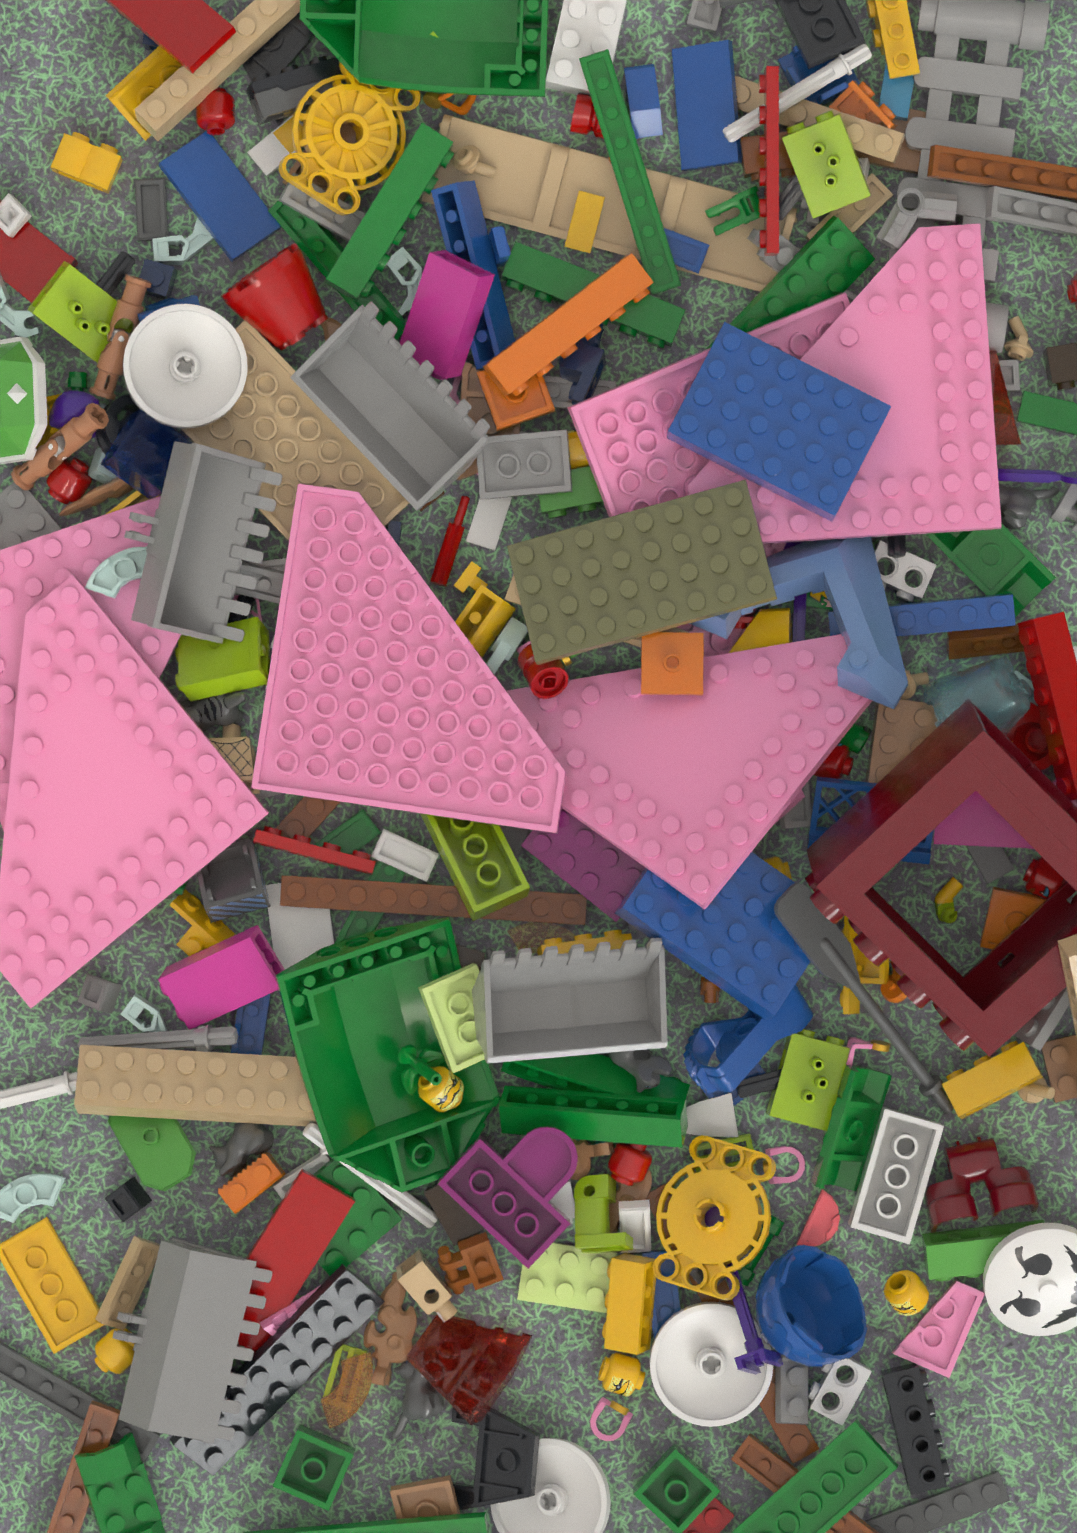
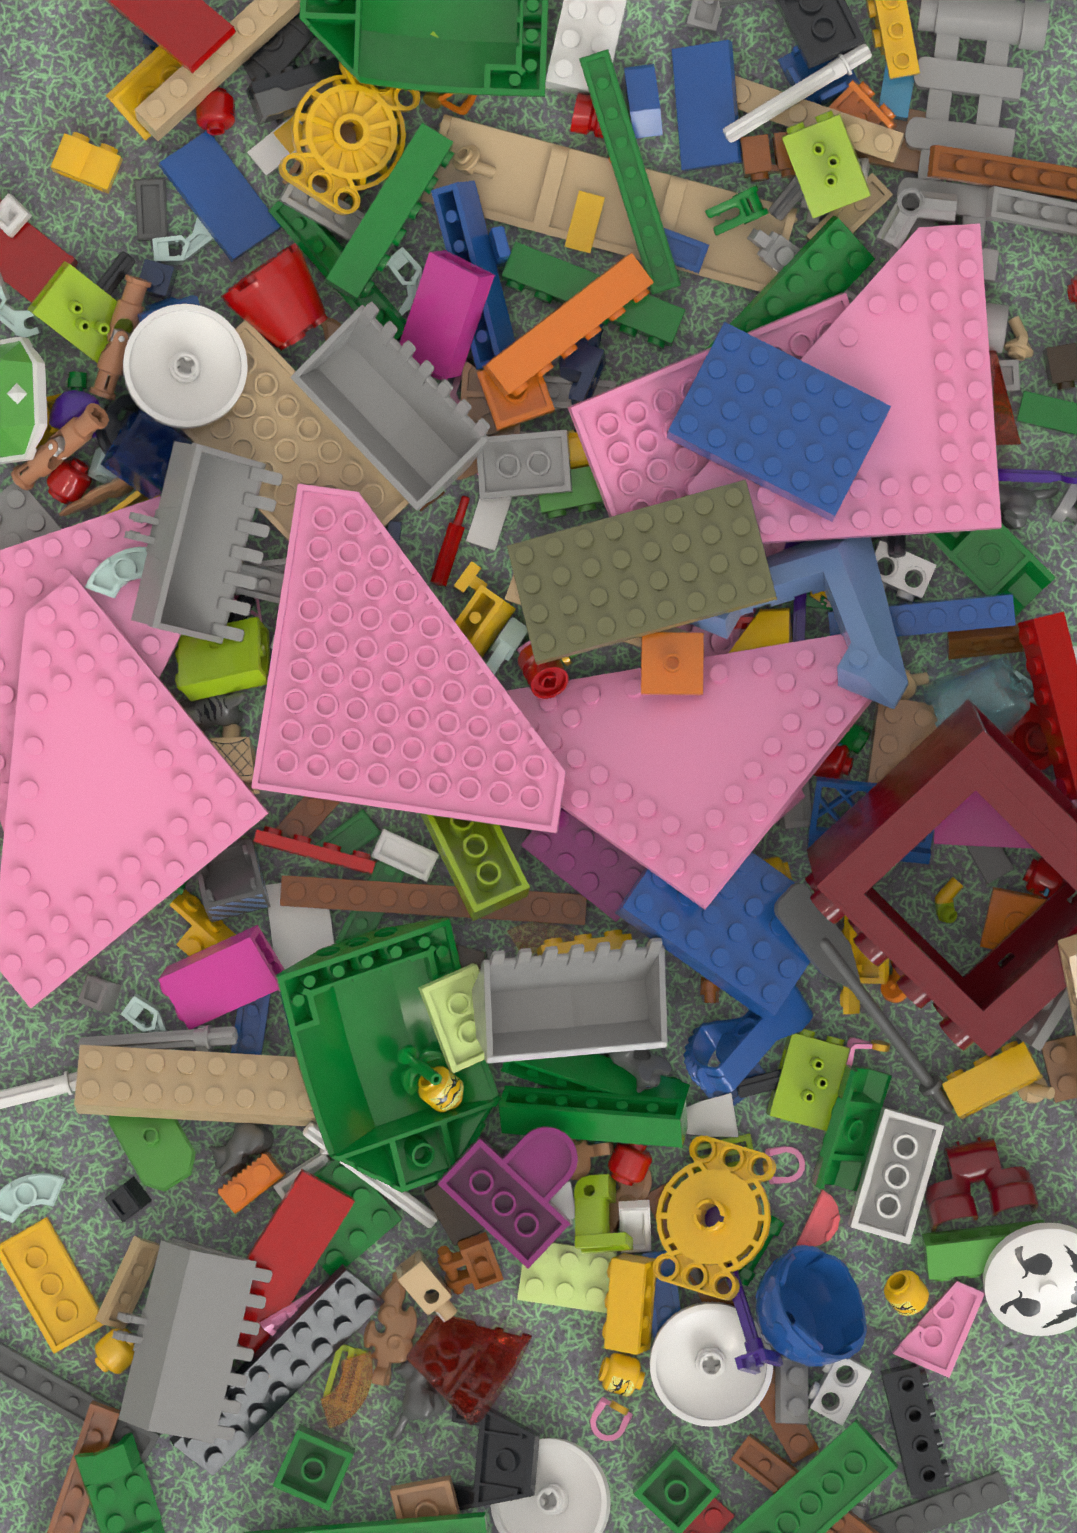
red plate [758,66,779,256] -> none

